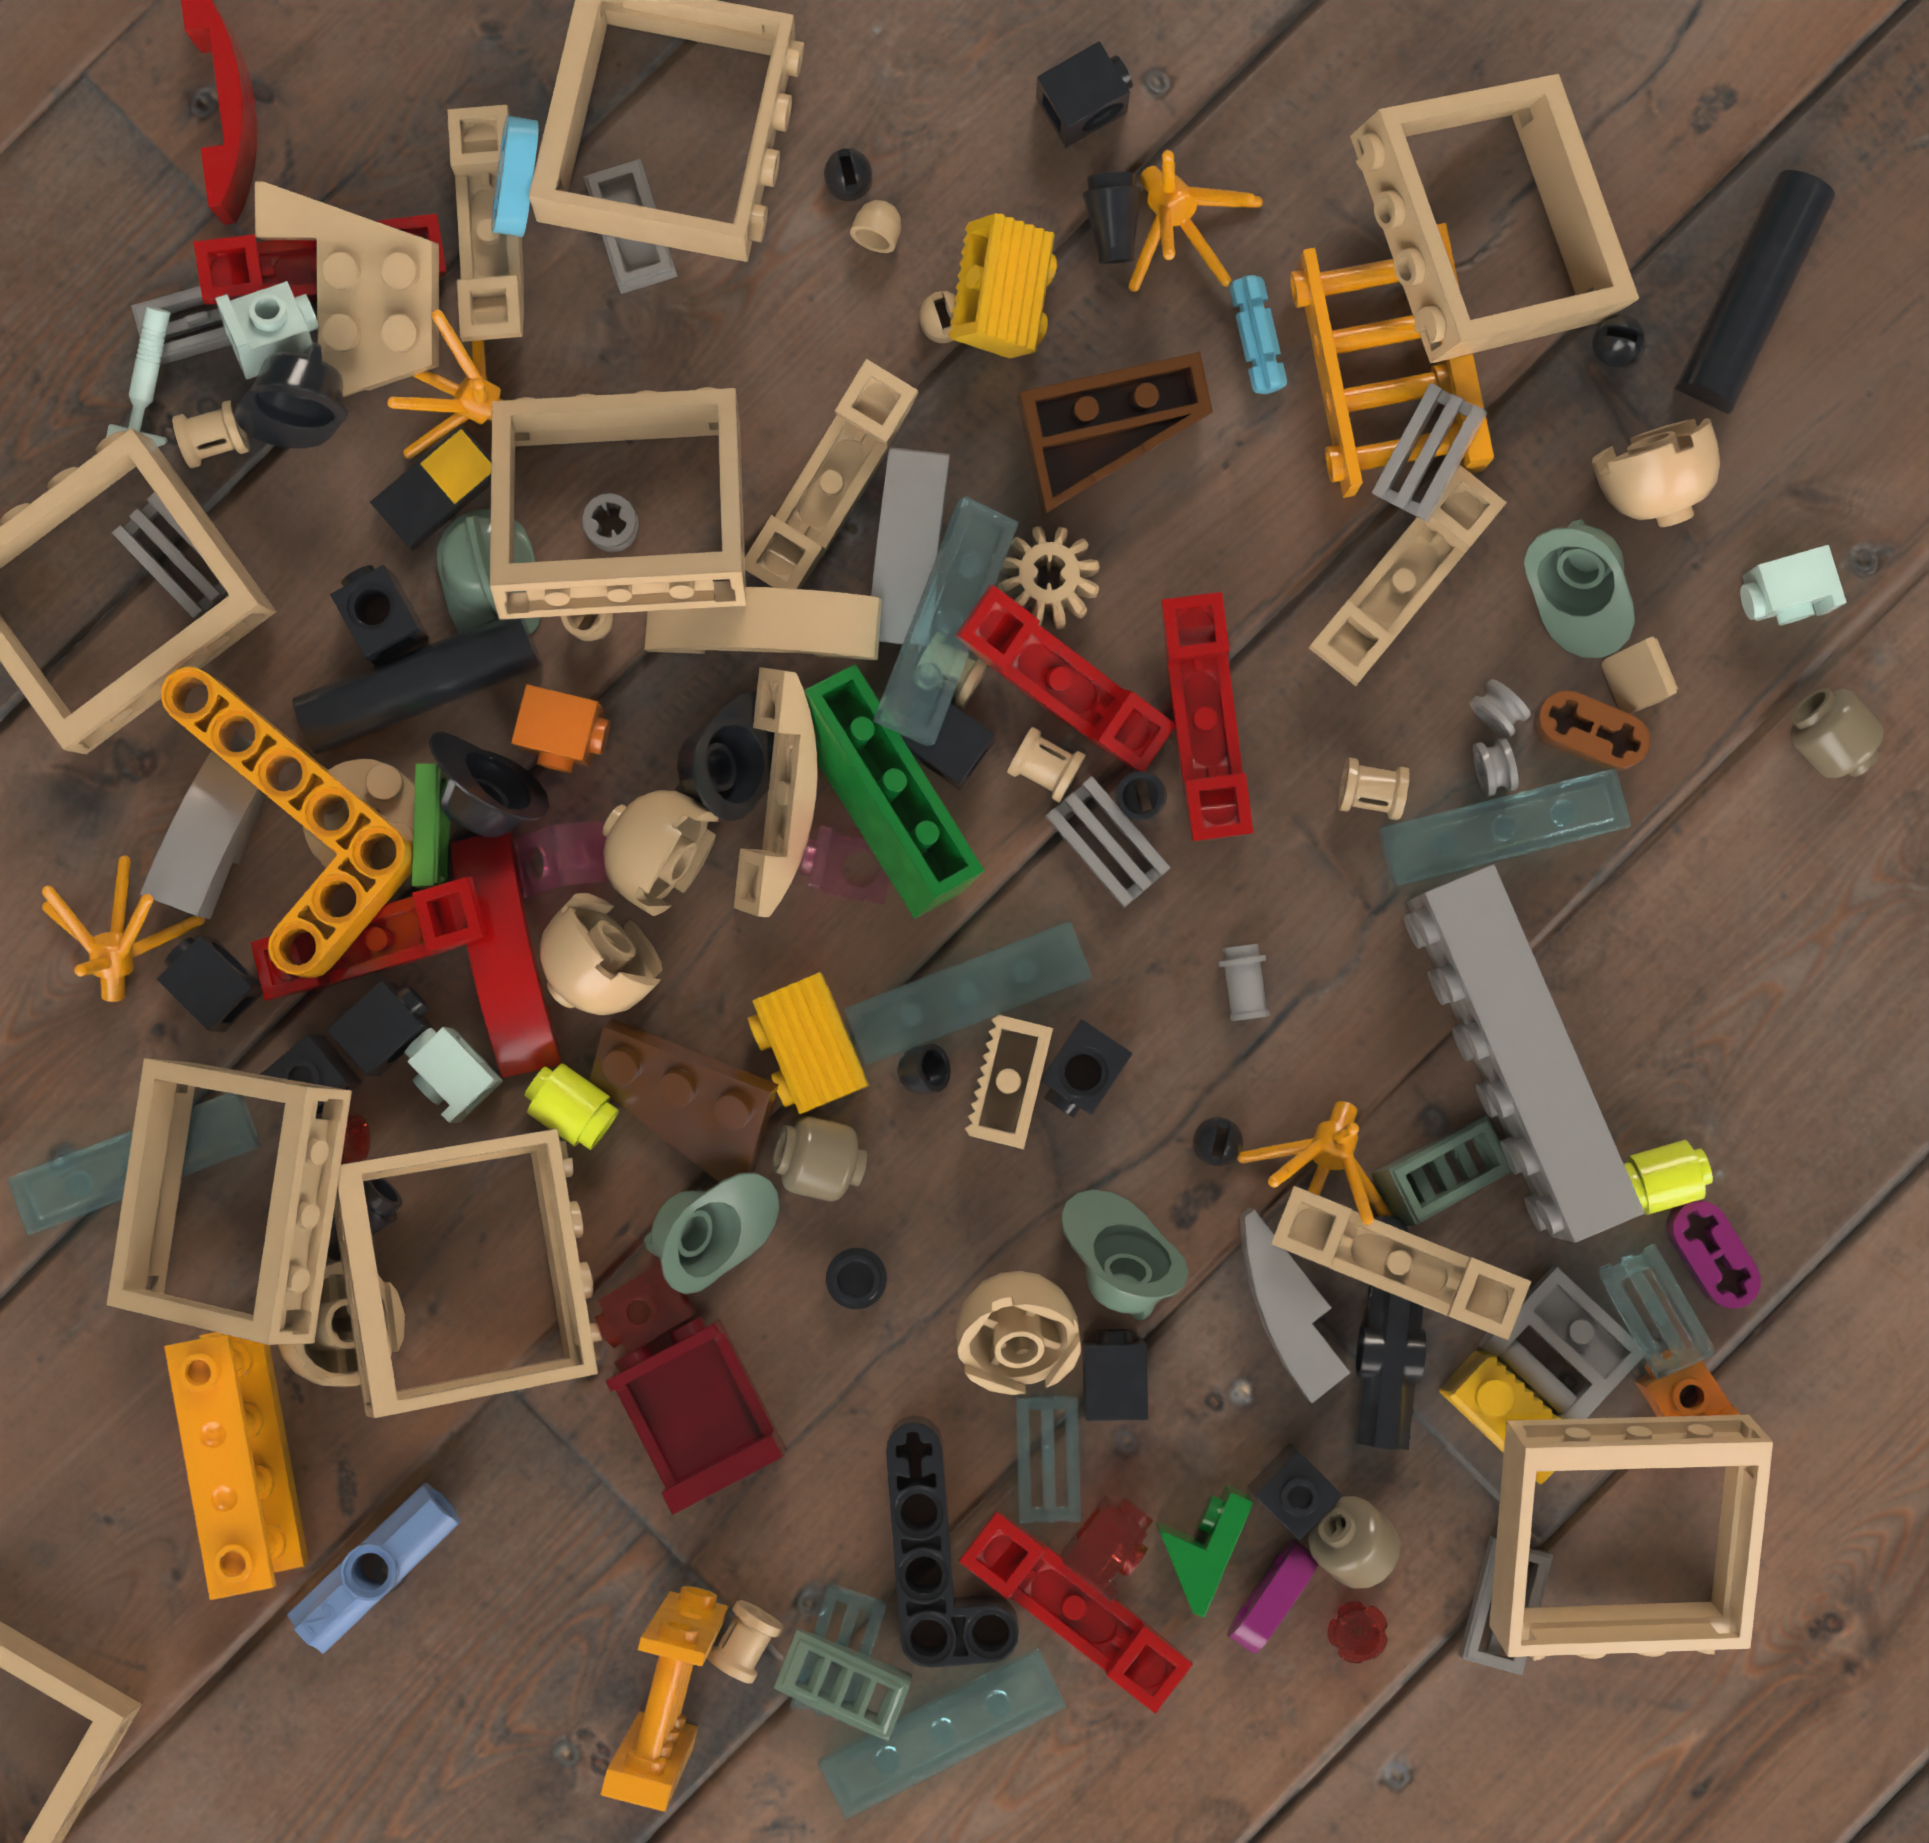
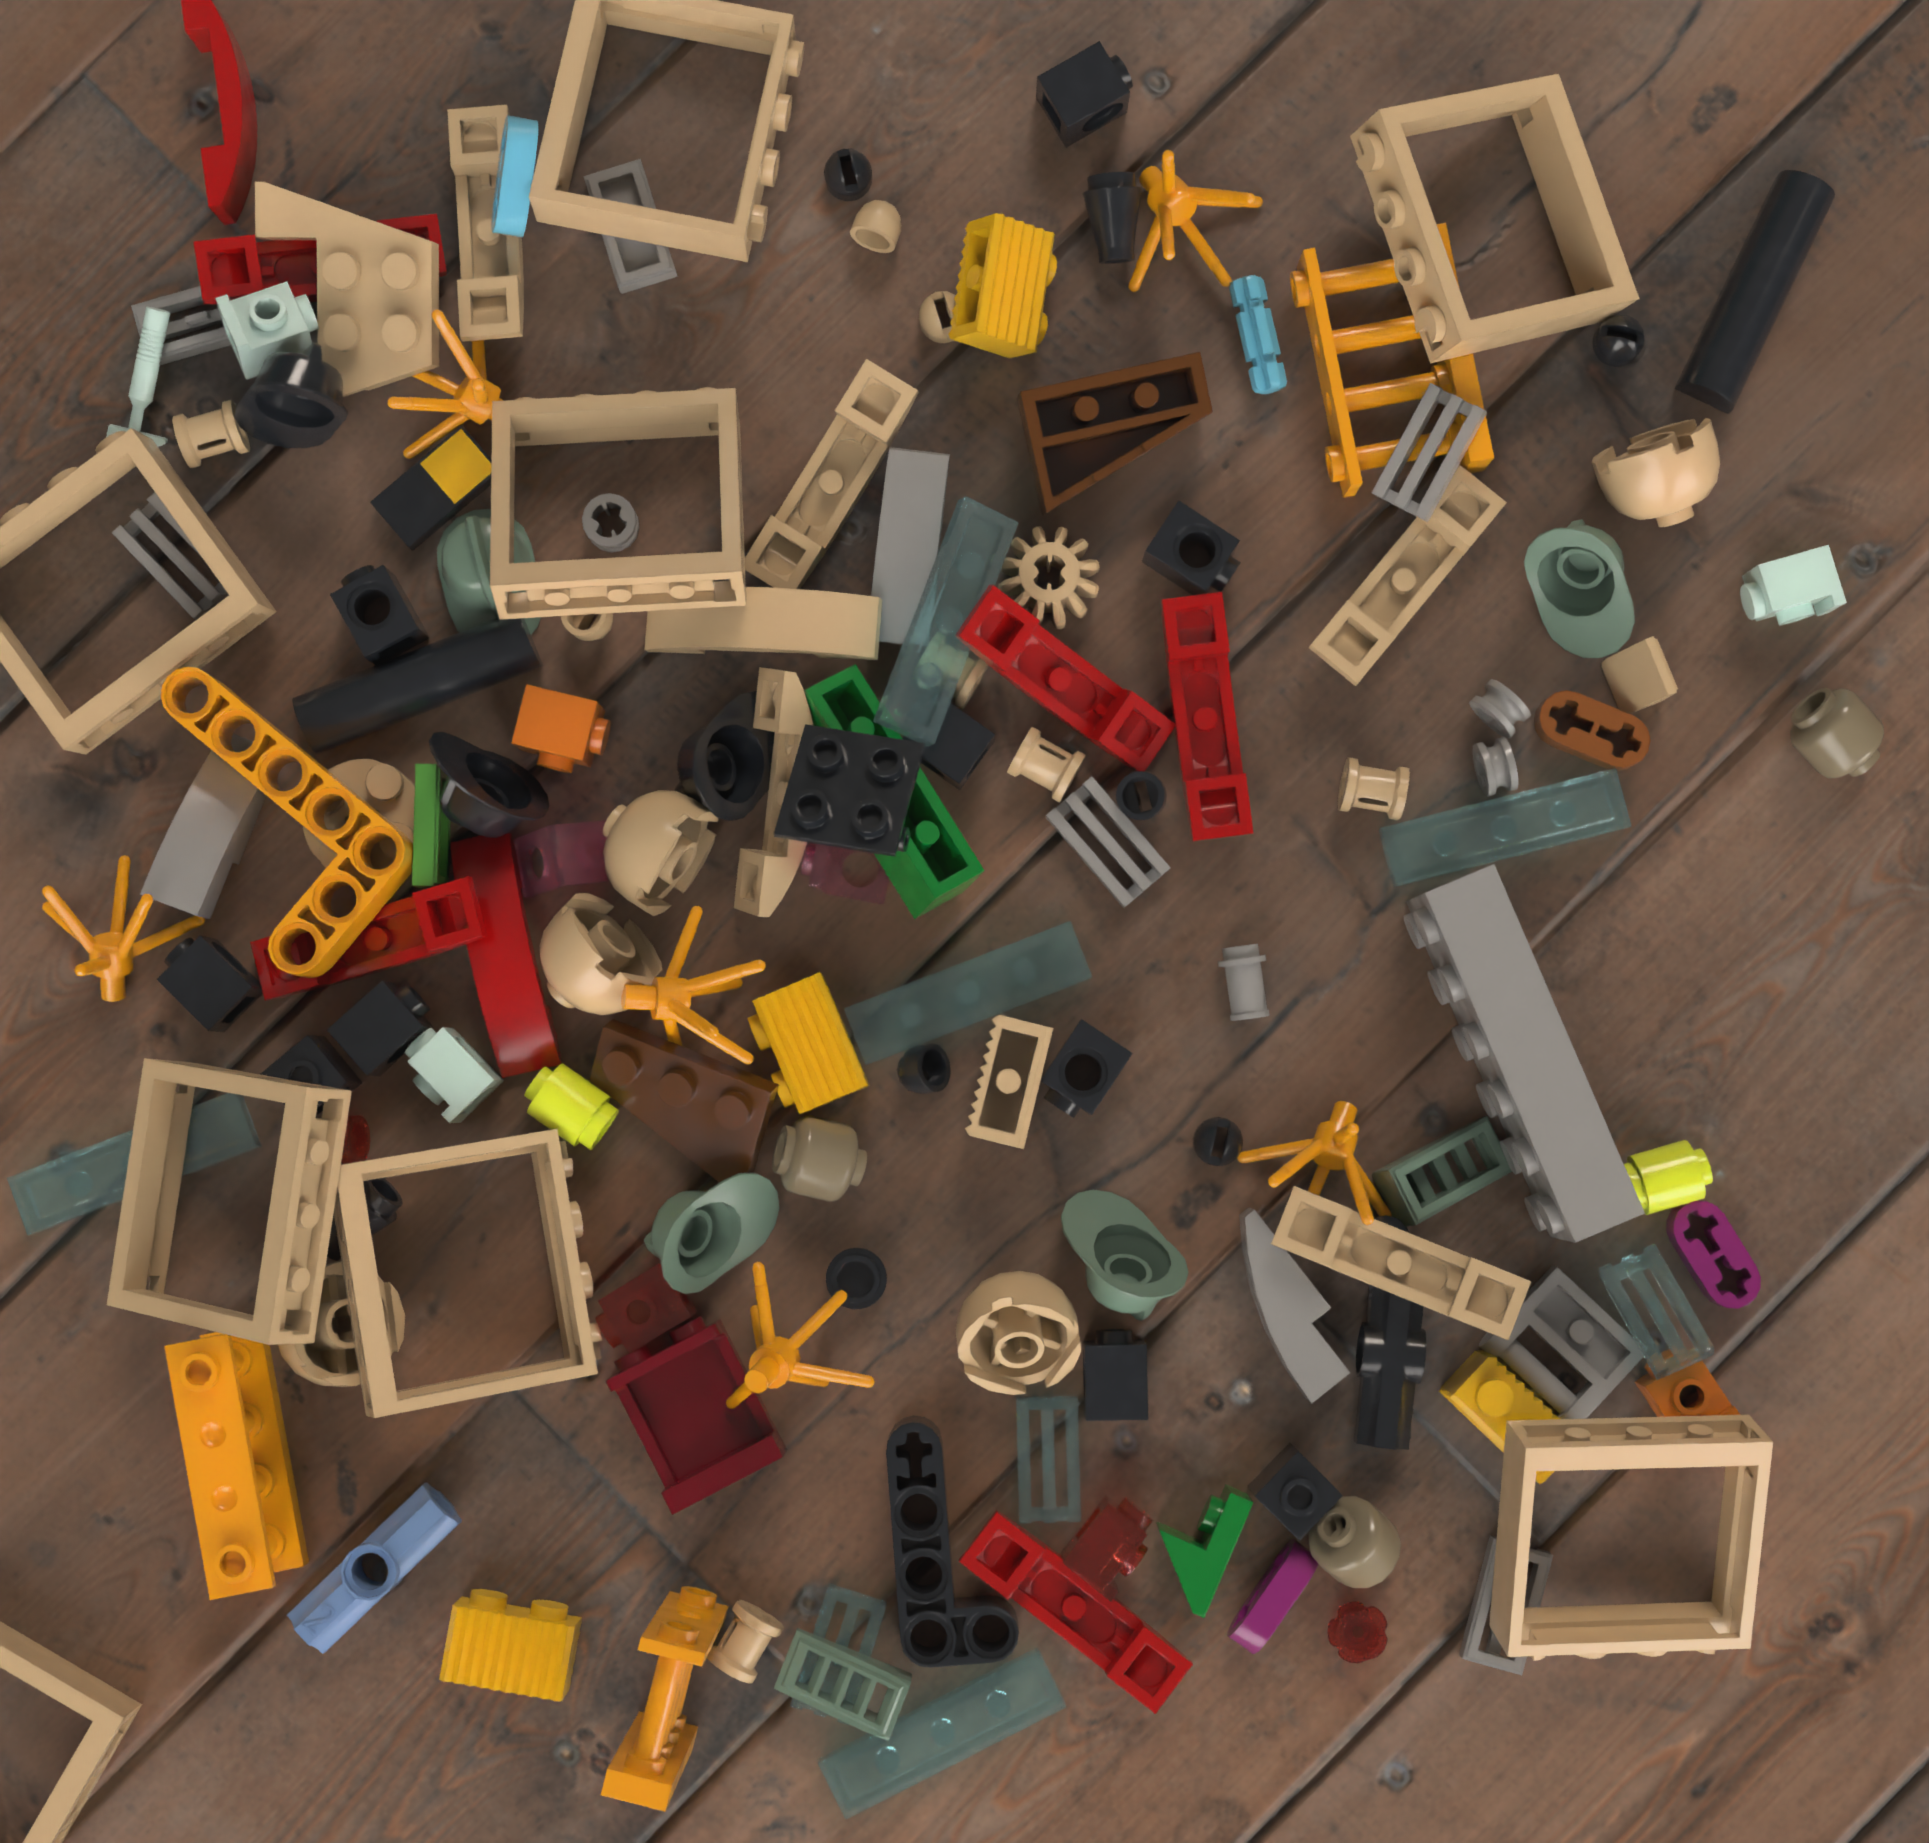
none -> yellow brick [439,1589,582,1701]
none -> light orange plant [621,906,766,1064]
none -> light orange plant [726,1261,875,1409]
none -> black hinge [774,724,925,857]
none -> black brick [1142,501,1241,595]

